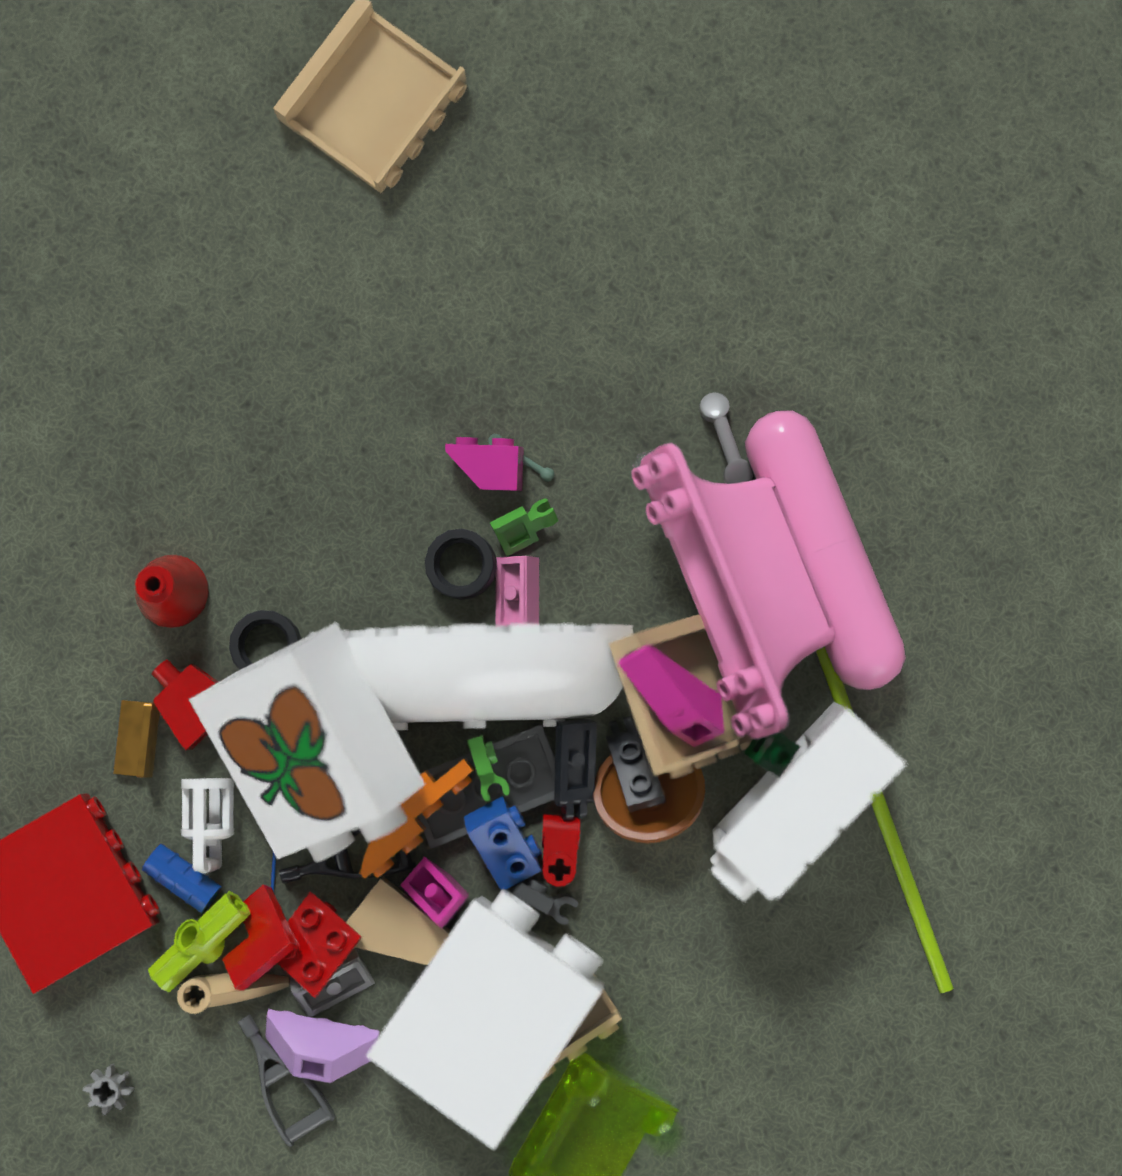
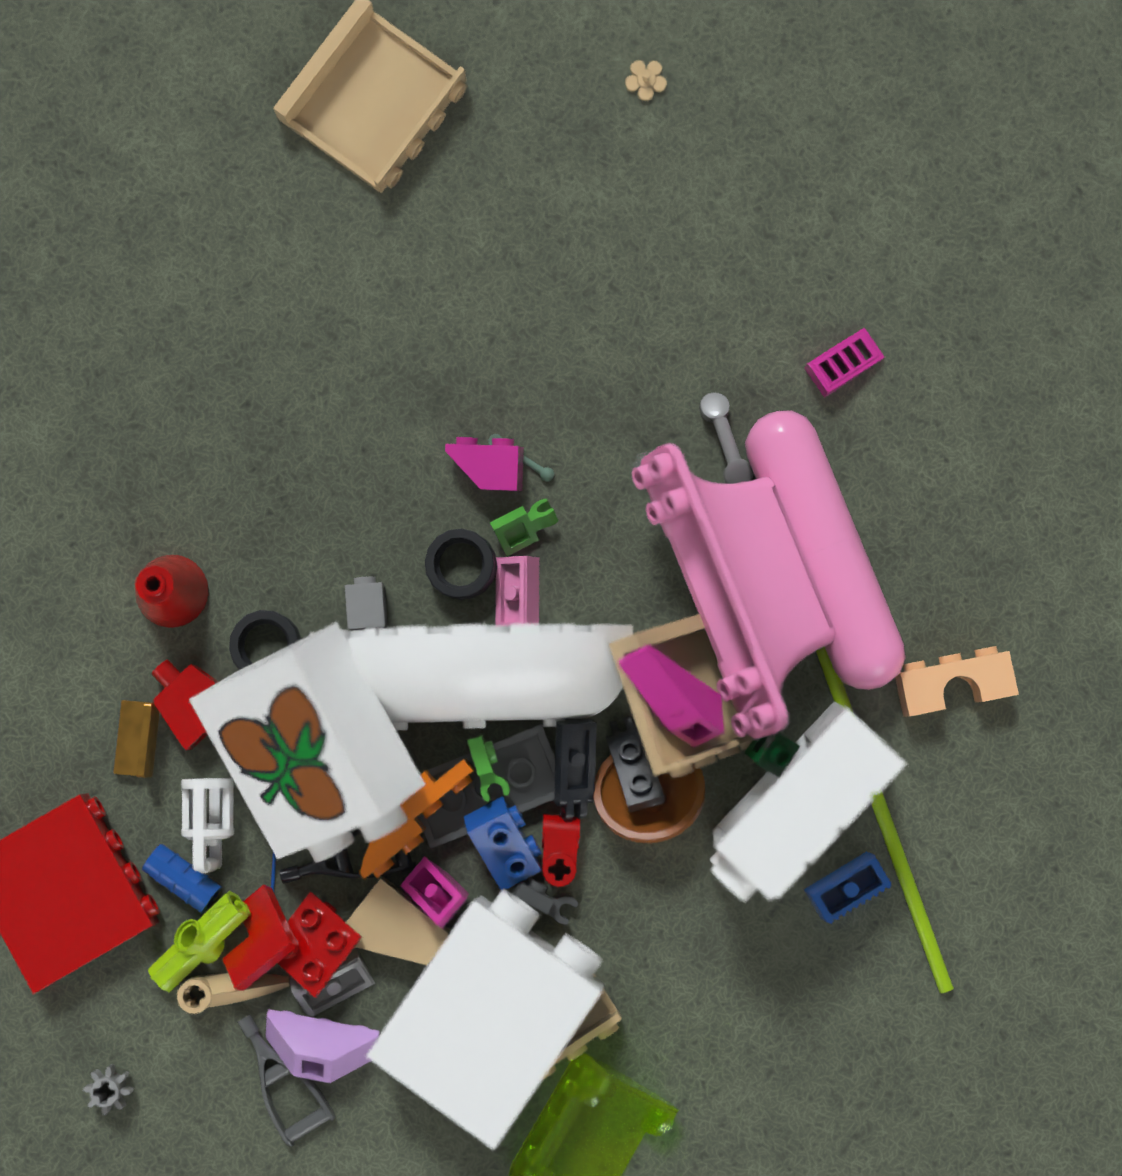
none -> light grey brick [345,576,388,631]
none -> tan plant [625,60,667,101]
none -> dark pink slope [804,327,885,398]
none -> blue brick [804,851,892,924]
none -> light nougat arch [895,646,1019,717]

